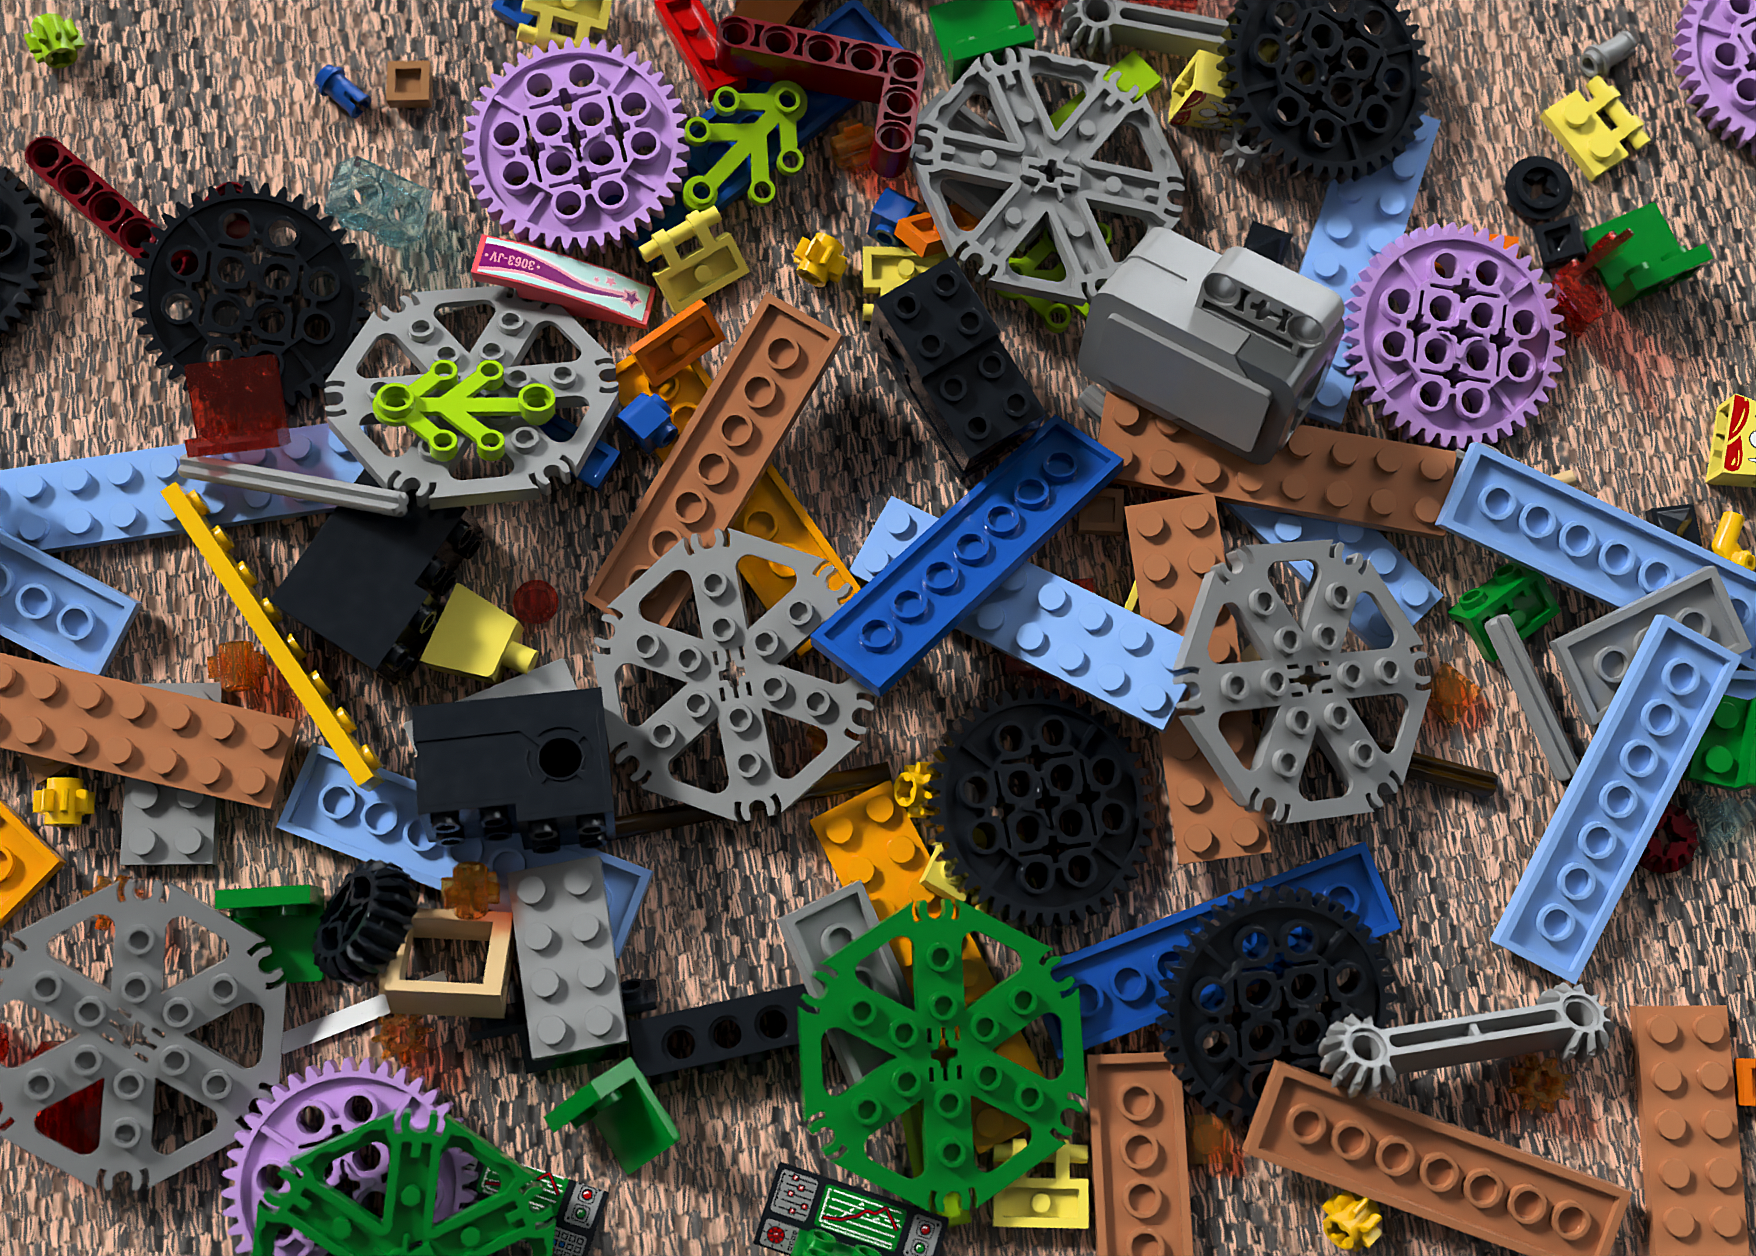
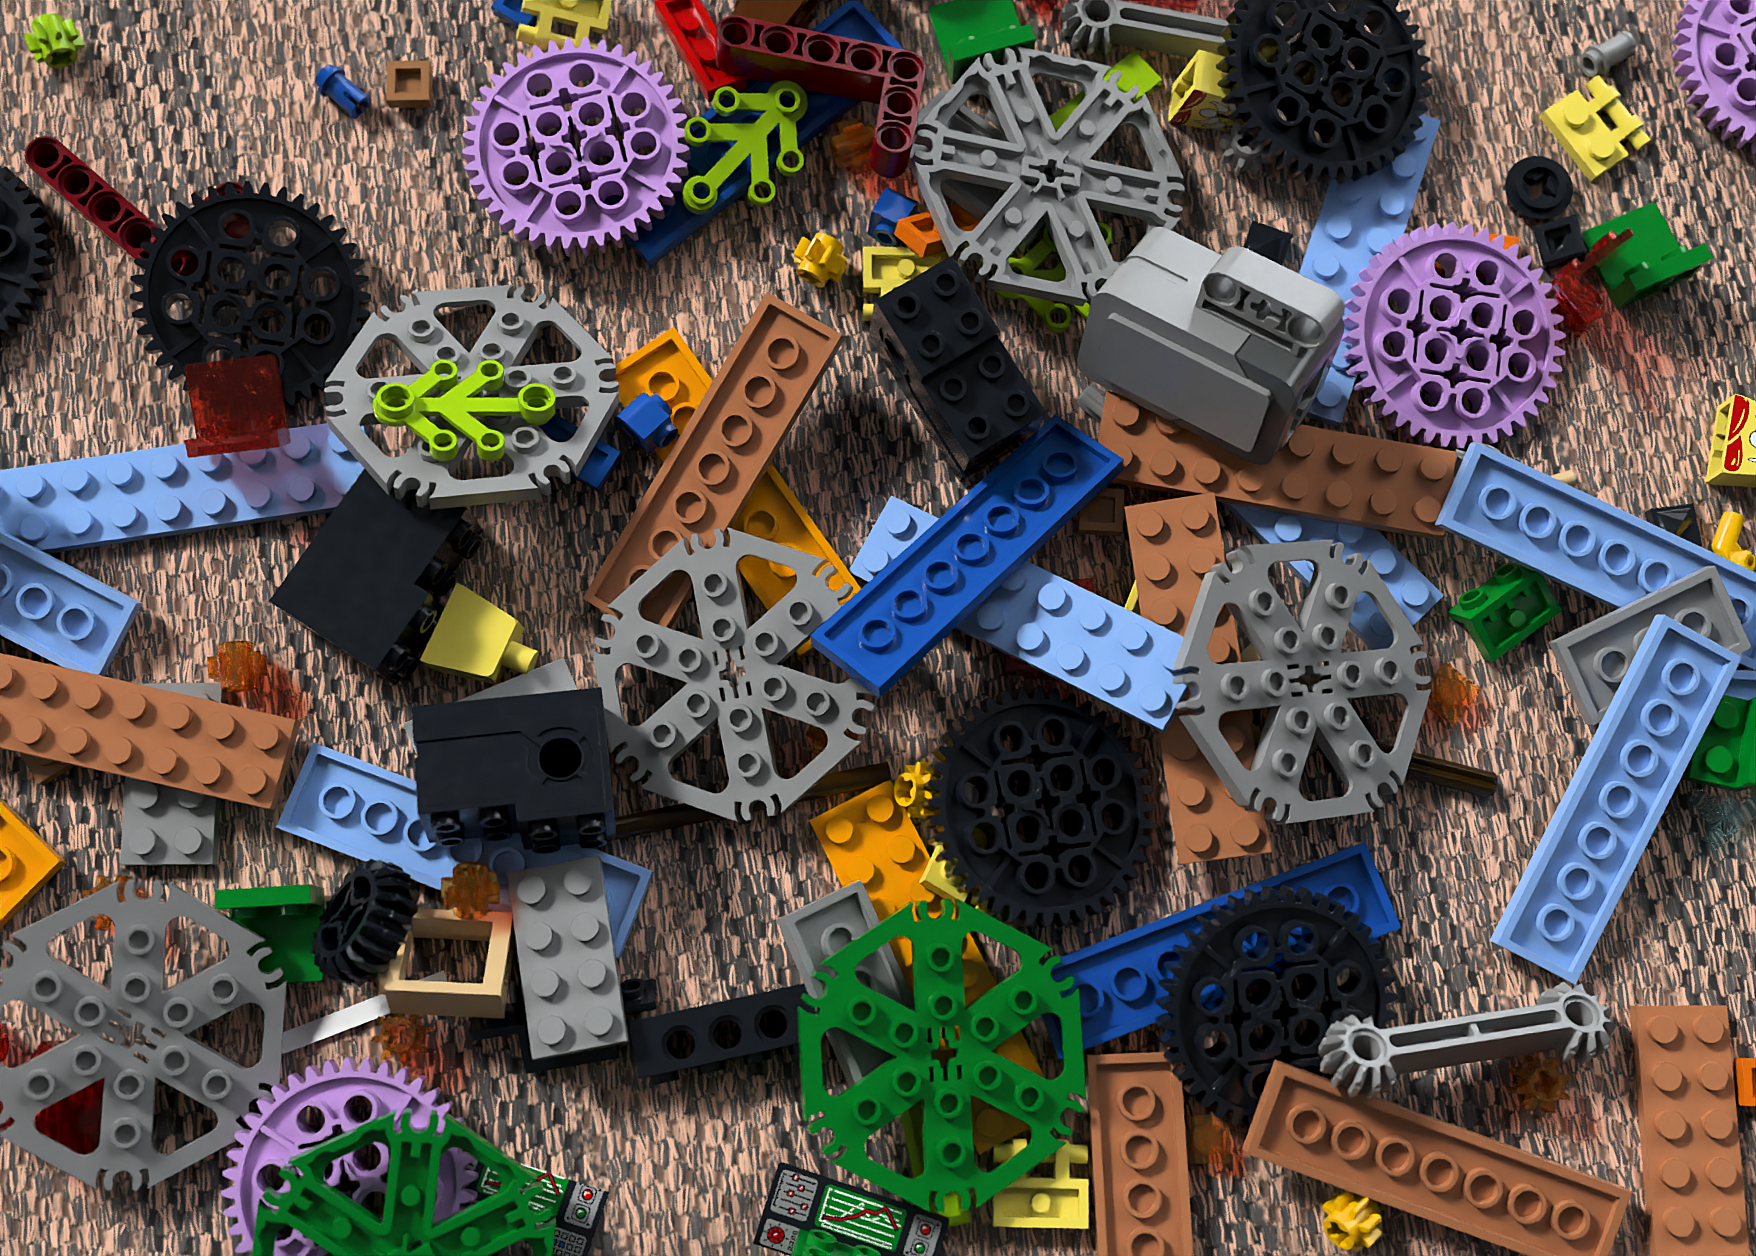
yellow gear [32,777,96,827] -> none
yellow plate [160,481,384,792] -> none
light grey axle [177,453,409,517] -> none
clear light blue brick [323,155,433,248] -> none
slope [471,234,656,329] -> none
clear red plate [513,580,559,624] -> none
green bracket [544,1057,681,1174] -> none
orange plate [628,299,727,388] -> none
light yellow plate [638,205,750,314] -> none
light grey axle [1485,614,1580,781] -> none
dark red gear [1638,801,1700,873] -> none

